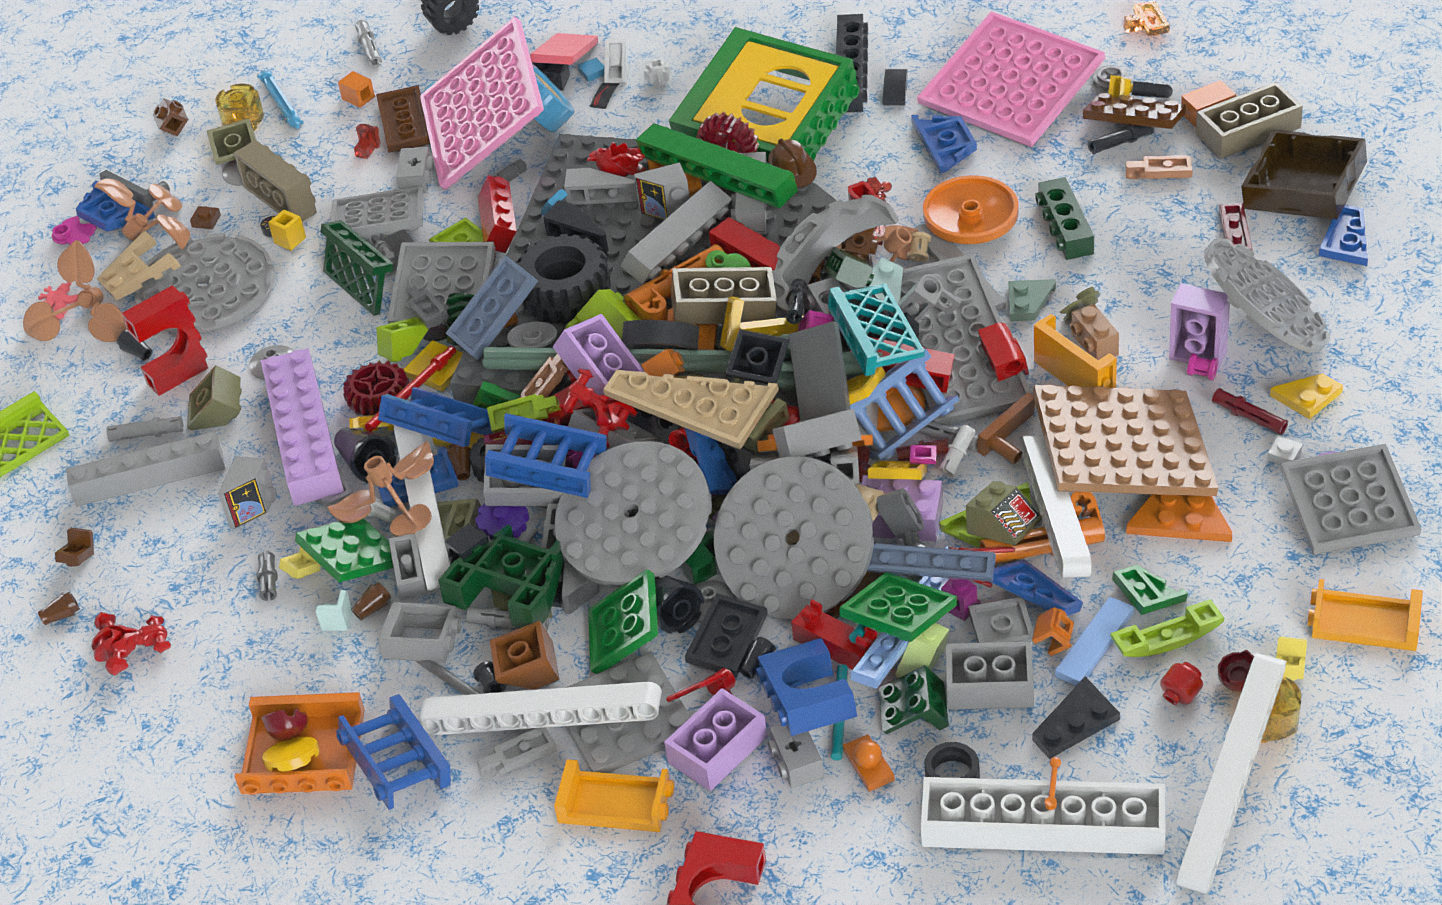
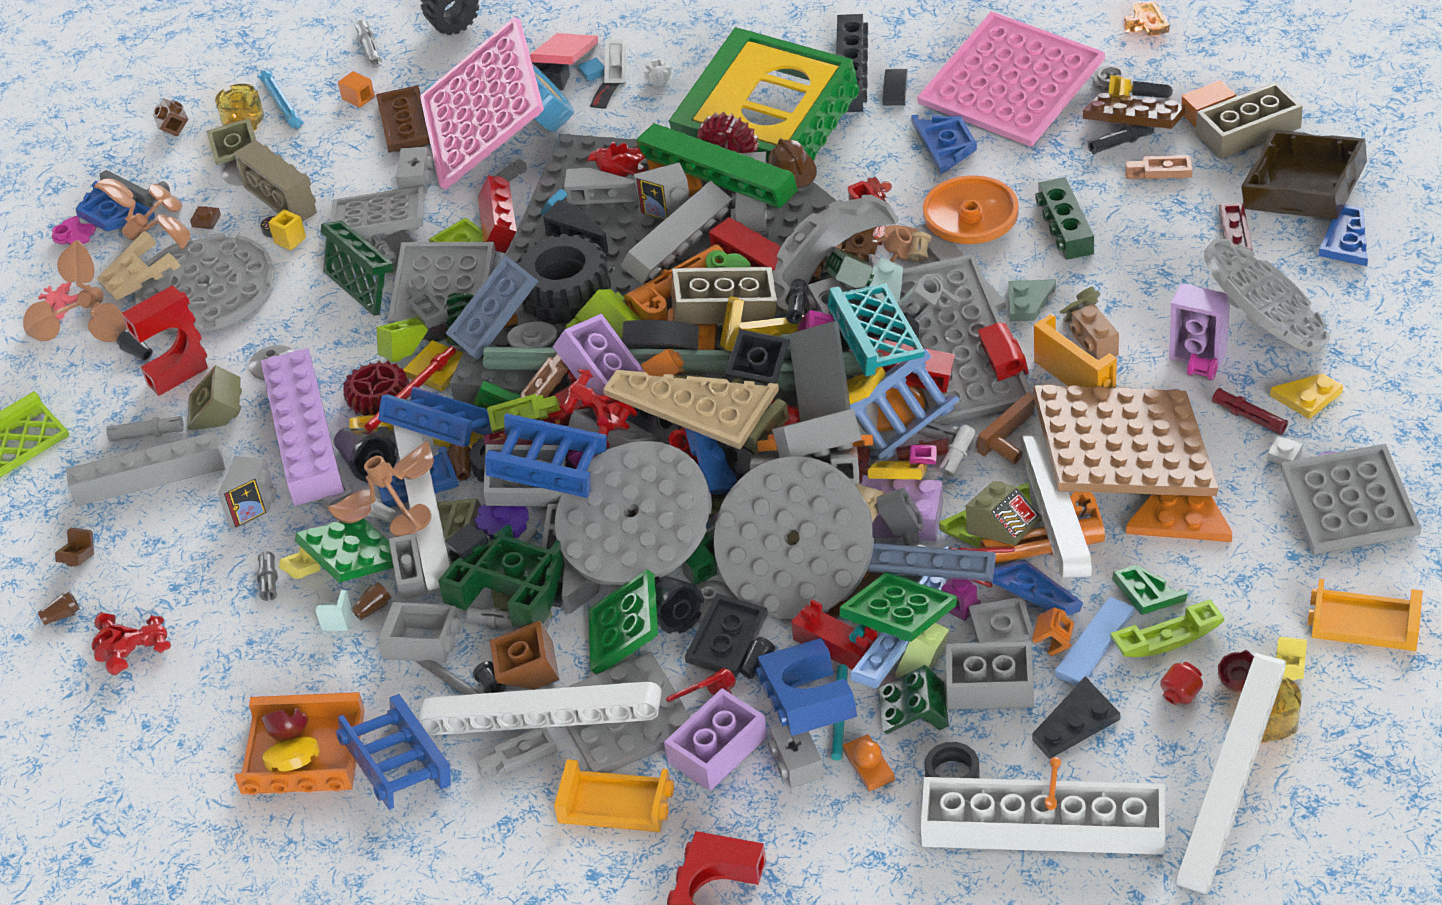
clear red piece [354,124,381,159] -> none

